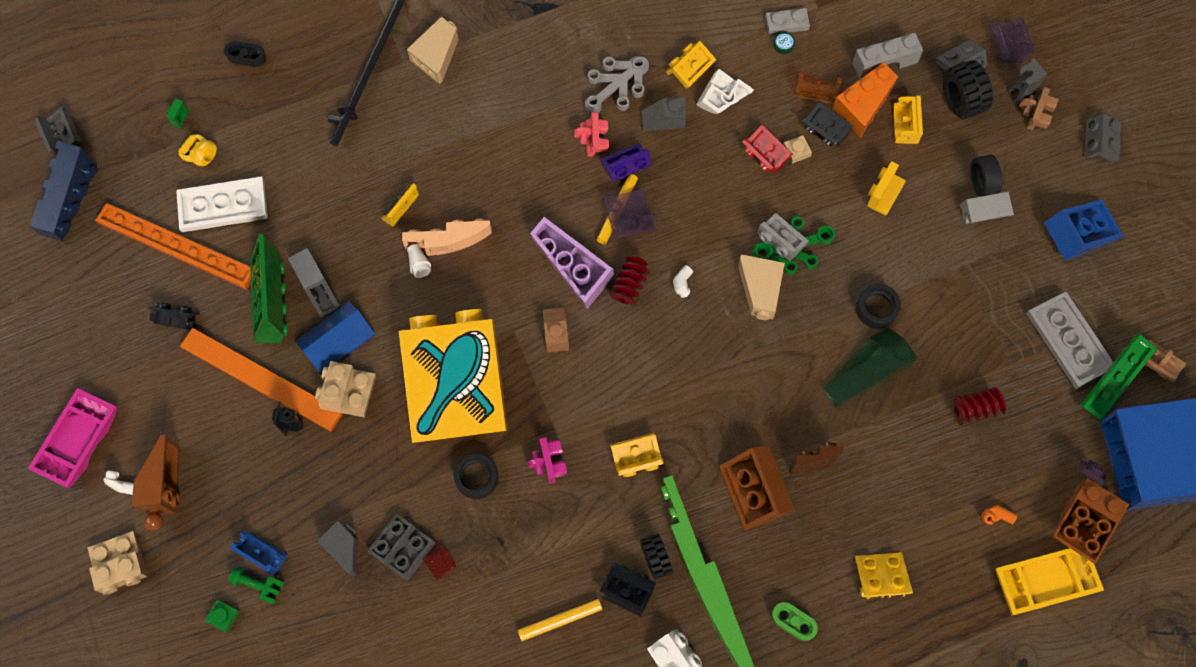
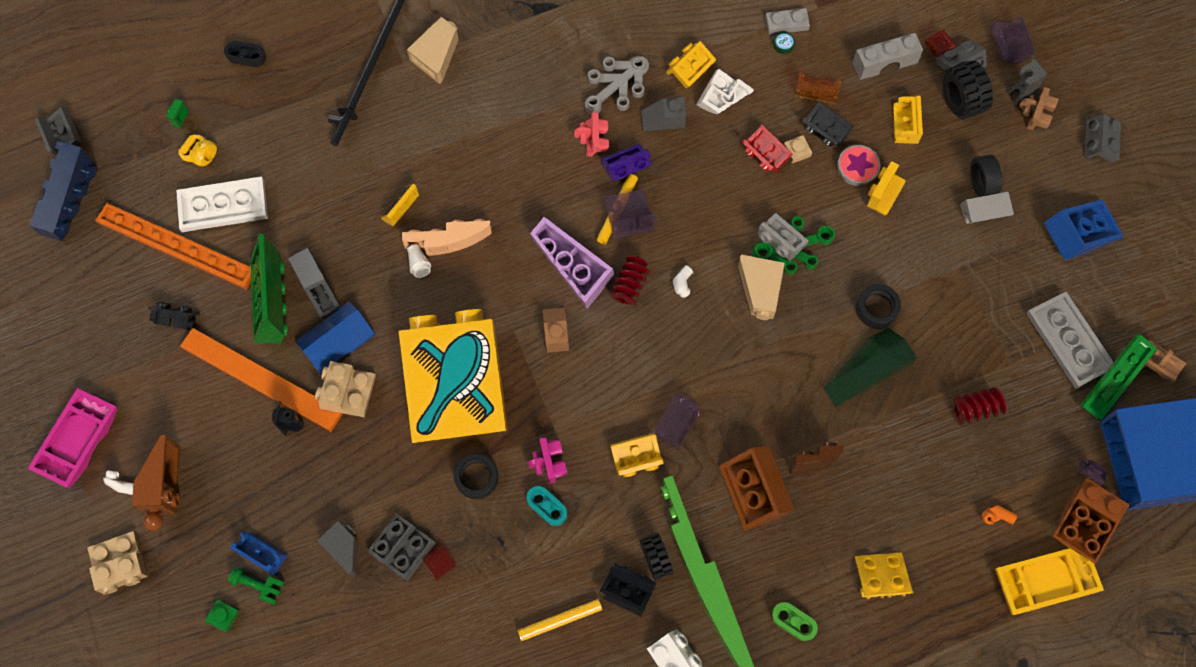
orange wedge [833,62,898,139] -> none
none -> teal plate [526,486,567,526]
none -> hinge [654,393,701,449]
none -> tile [837,145,881,186]
none -> clear red plate [925,30,956,57]

